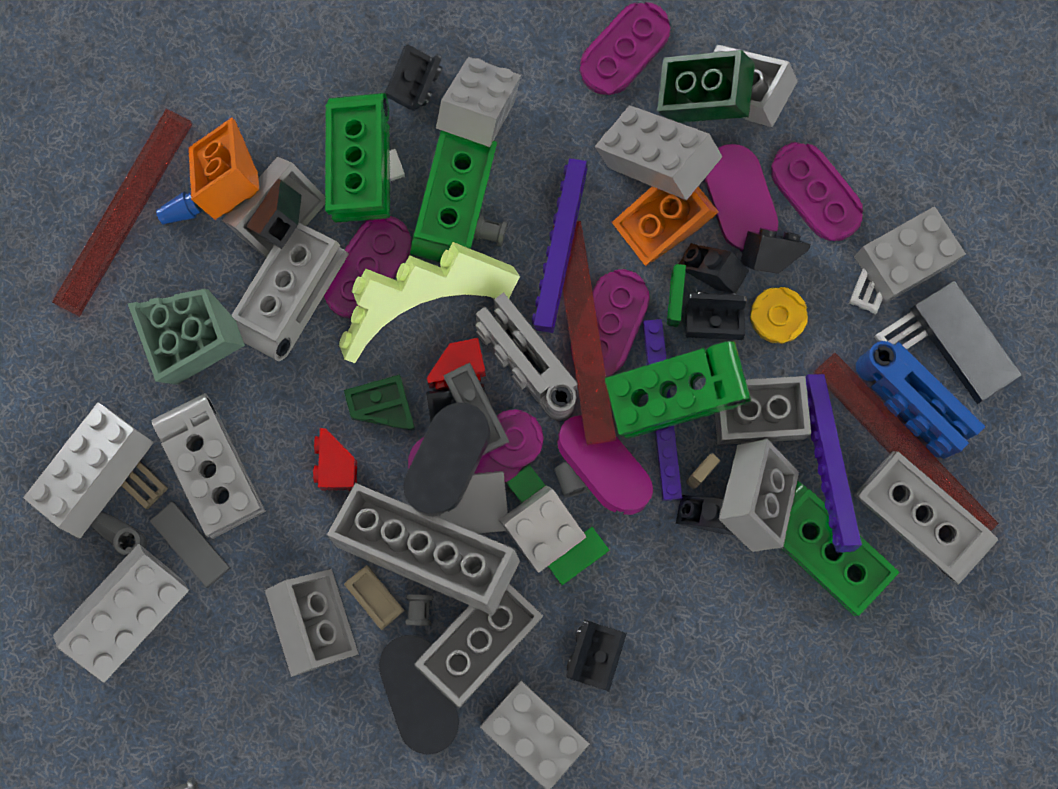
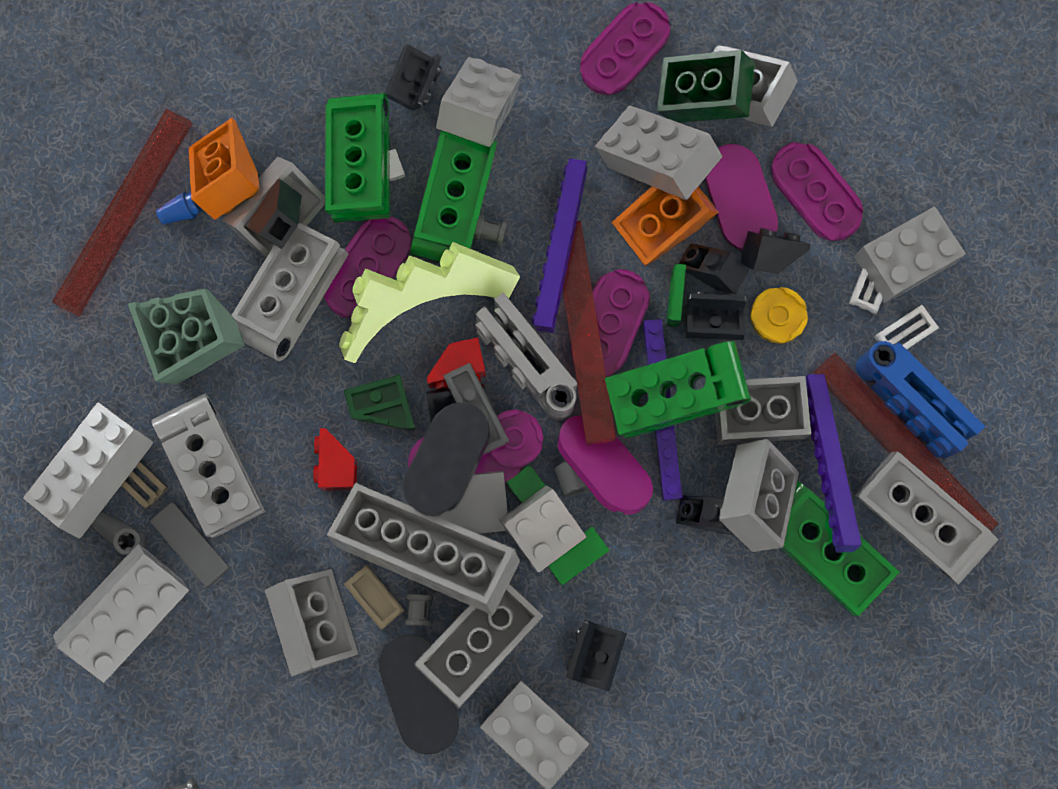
dark tan tile [686,453,720,490] -> none
tile [910,281,1021,404] -> none

